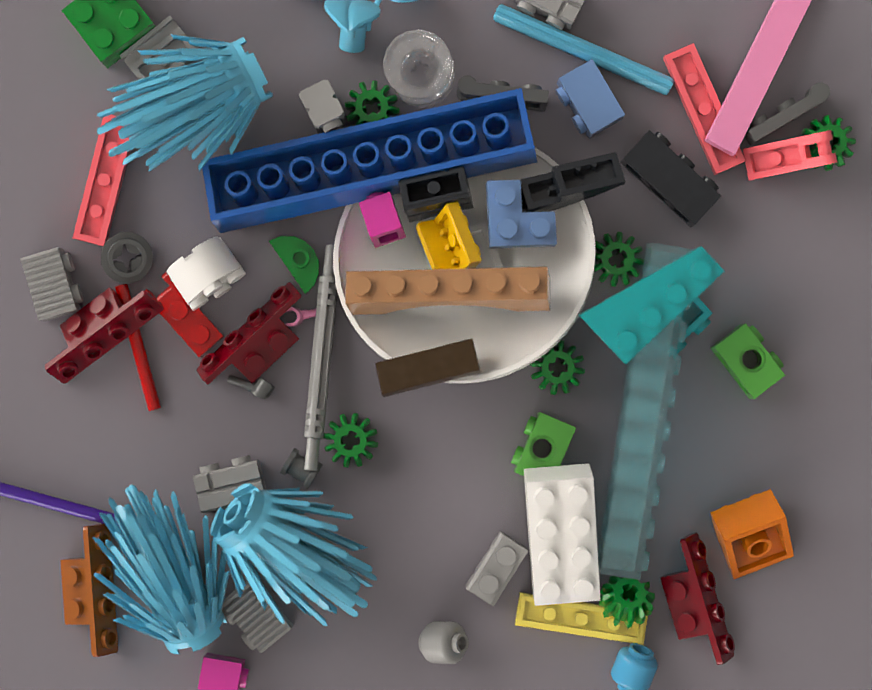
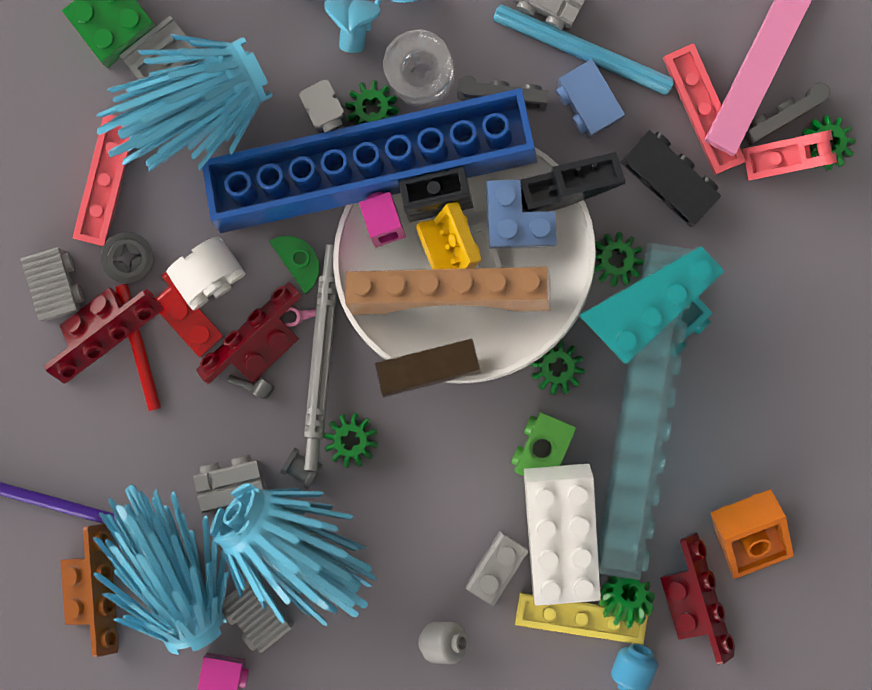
bright green brick [710,323,785,399] -> none

